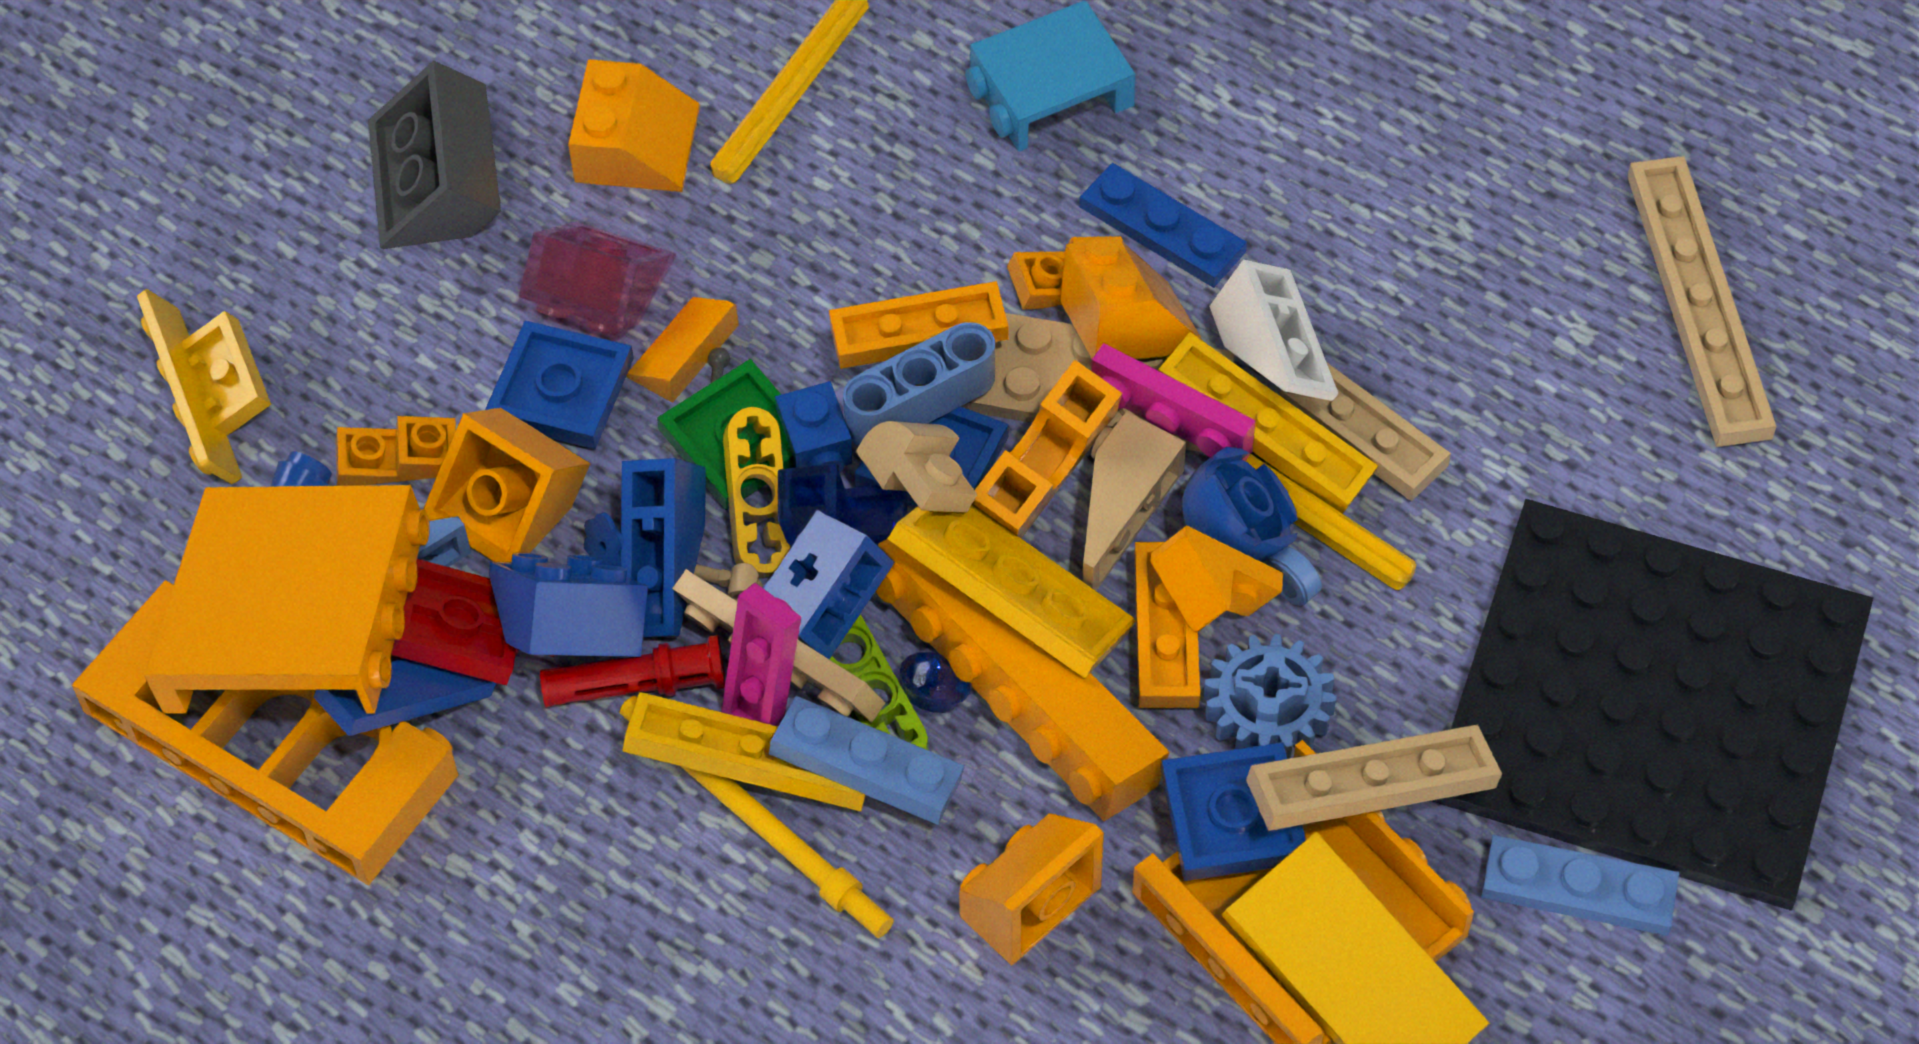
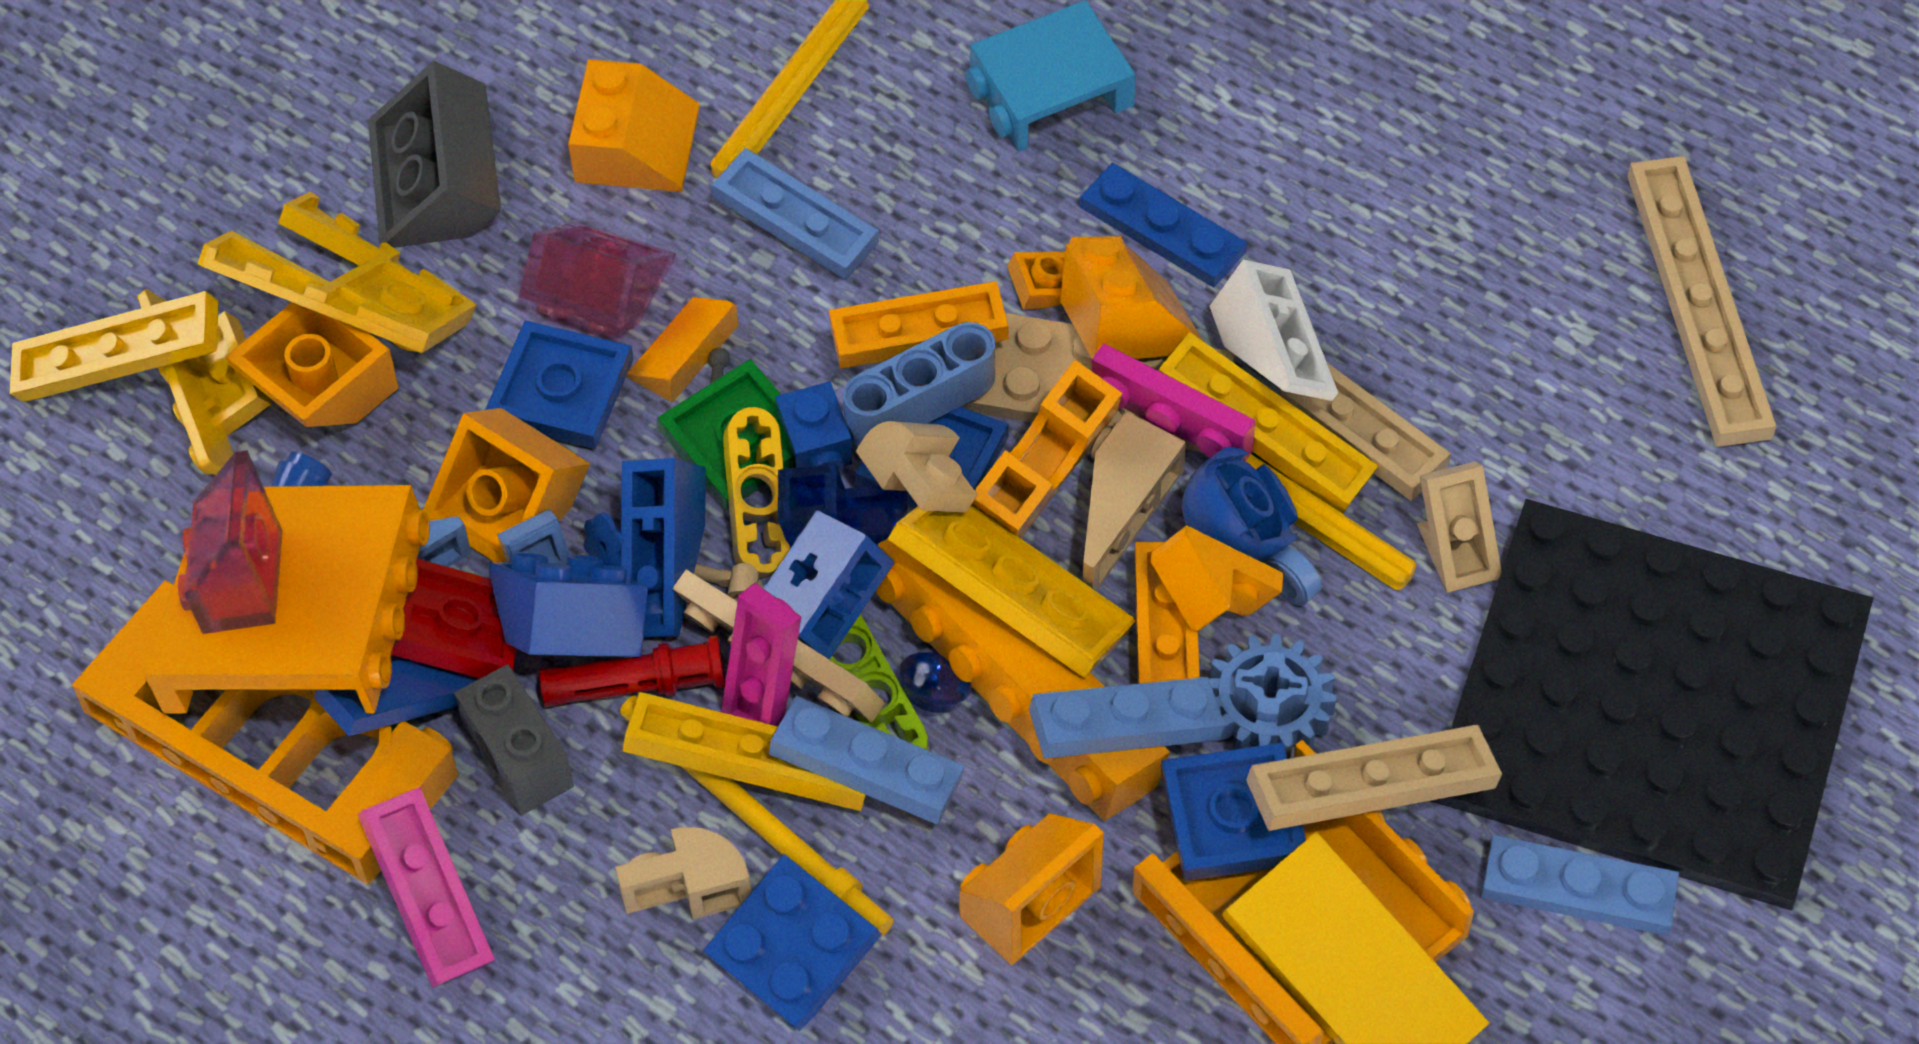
light orange slope [335,416,456,486] -> none
none -> yellow plate [10,291,219,401]
none -> clear pink slope [178,450,283,634]
none -> yellow wing [197,192,477,353]
none -> light orange slope [225,302,399,427]
none -> dark pink plate [358,787,495,988]
none -> dark grey brick [454,664,574,816]
none -> medium blue tile [497,509,570,564]
none -> tan brick [615,827,752,919]
none -> blue plate [703,854,882,1032]
none -> medium blue plate [712,148,879,280]
none -> medium blue plate [1029,677,1225,759]
none -> tan slope [1417,461,1502,593]

